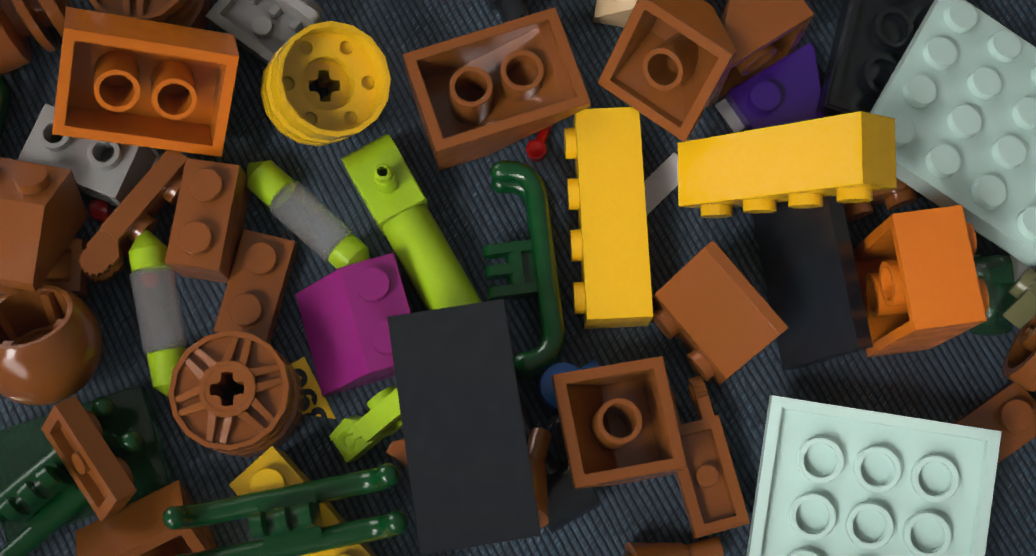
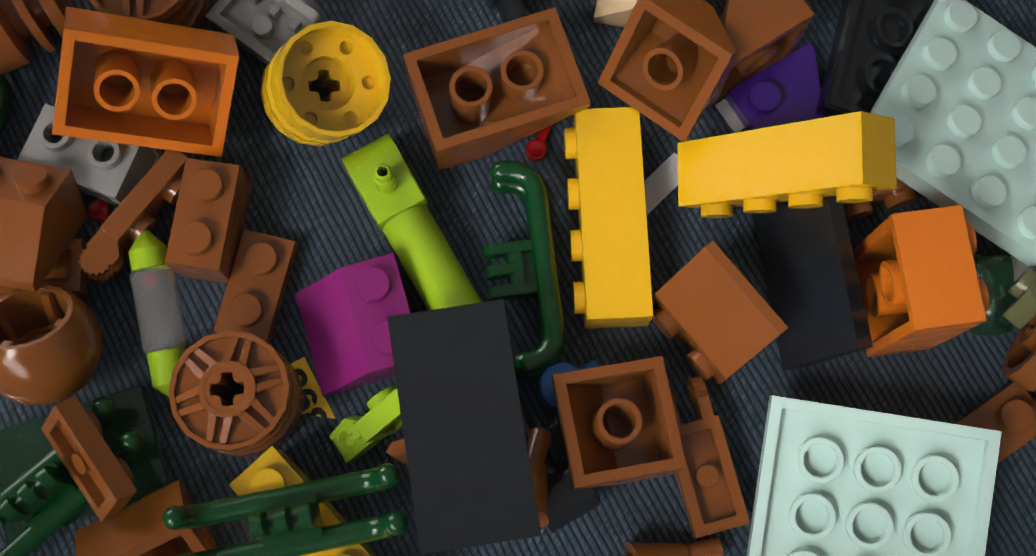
piece [247,160,370,269] -> none

